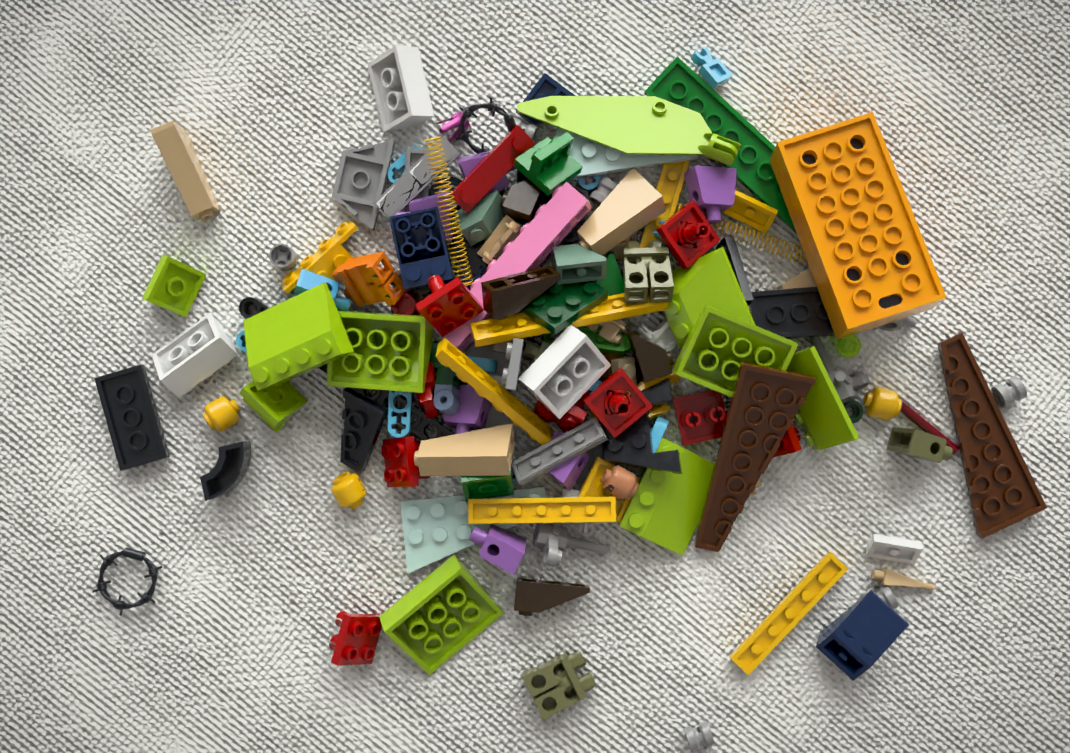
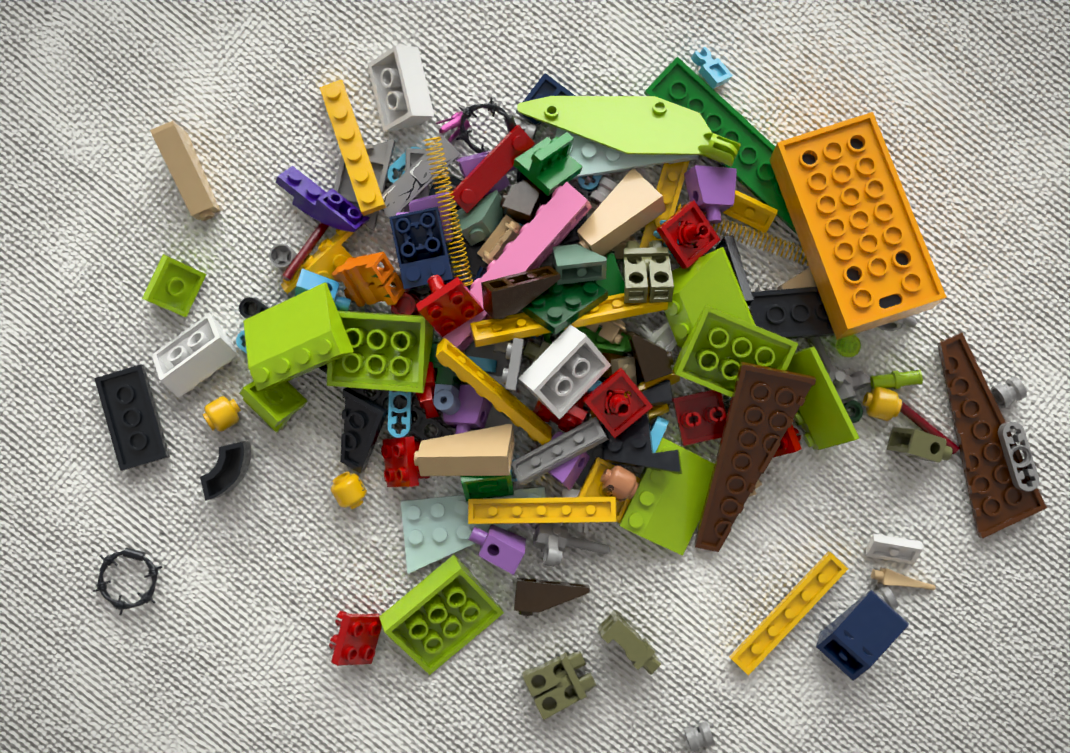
none -> dark purple slope [275,166,370,232]
none -> dark red bar [282,222,329,282]
none -> yellow plate [319,79,386,216]
none -> olive hips [597,610,661,675]
none -> lime pin [870,370,923,390]
none -> light grey beam [998,422,1039,491]

